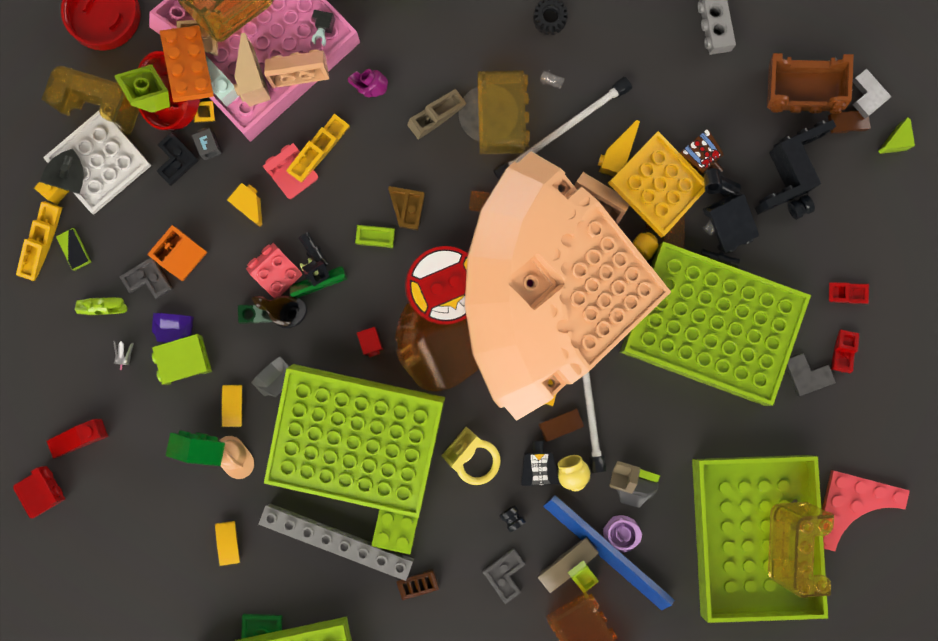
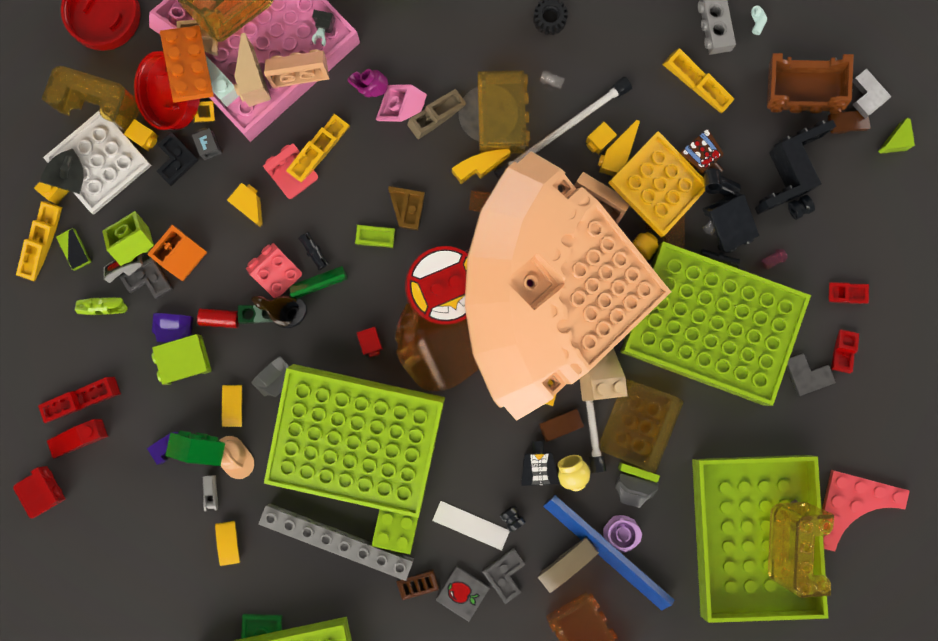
flat silver piece [113,341,134,370] -> none
lime slope [115,64,170,113] -> none
black piece [300,258,330,286] -> none
light yellow tile [442,427,501,485] -> none
lime tile [567,561,599,593] -> none
dark tan panel [609,461,640,494] -> none
none -> red slope [38,376,121,423]
none -> lime brick [103,211,154,266]
none -> light grey slope [104,254,143,283]
none -> yellow brick [124,119,159,151]
none -> dark purple leg [147,432,178,465]
none -> red piece [197,308,239,328]
none -> light grey bar [202,475,219,511]
none -> bright pink slope [376,84,427,122]
none -> white sticker [432,501,509,550]
none -> flat silver tile [436,566,490,622]
none -> yellow slope [452,149,511,184]
none -> tan slope [580,348,628,401]
none -> yellow brick [586,122,617,155]
none -> clear yellow slope [598,378,684,474]
none -> yellow slope [662,48,734,113]
none -> light aqua arm [751,5,767,35]
none -> clear pink pin [761,249,788,270]

